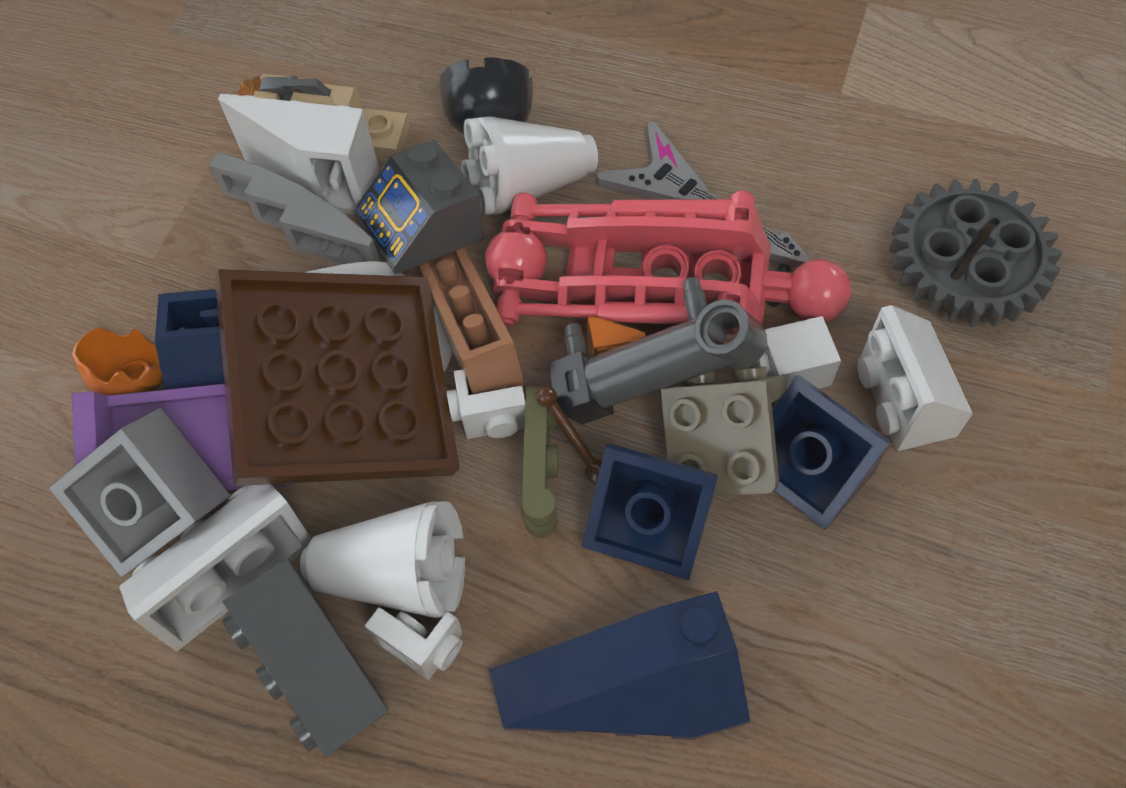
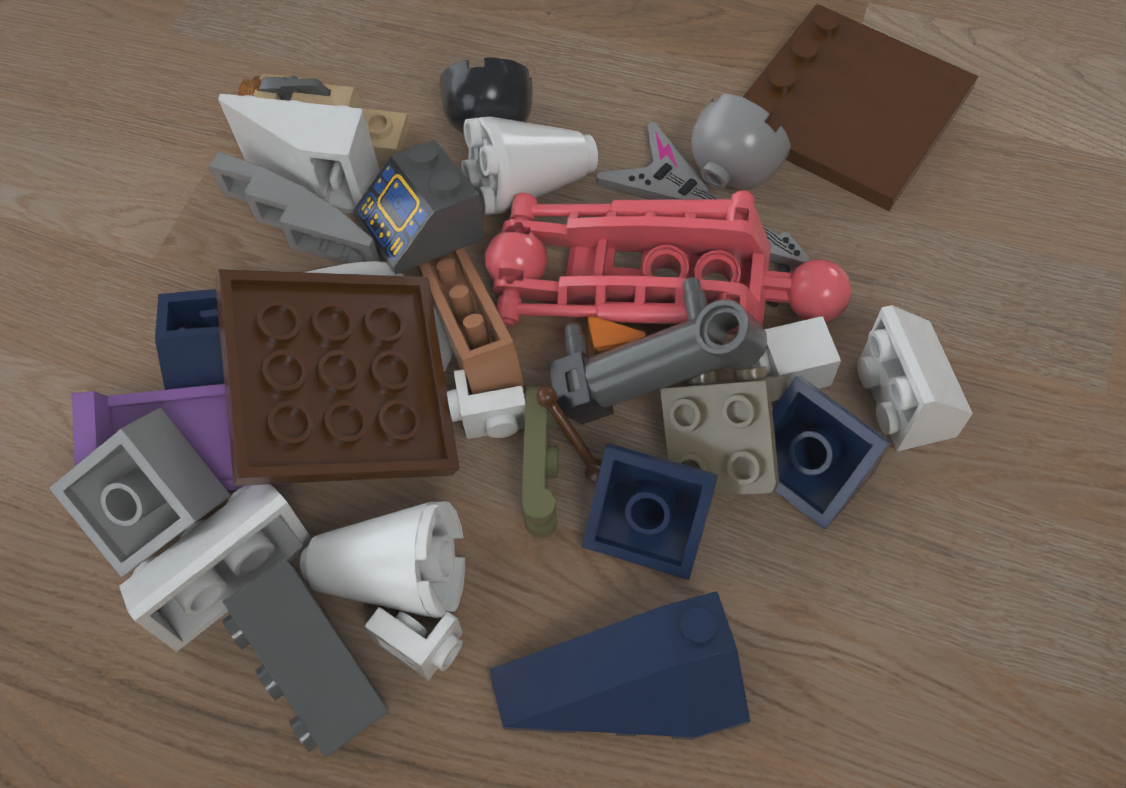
orange hair [72,328,163,396] -> none
dark grey gear [889,179,1062,327] -> none
none -> light grey cylinder [691,94,791,189]
none -> reddish brown plate [743,4,979,211]

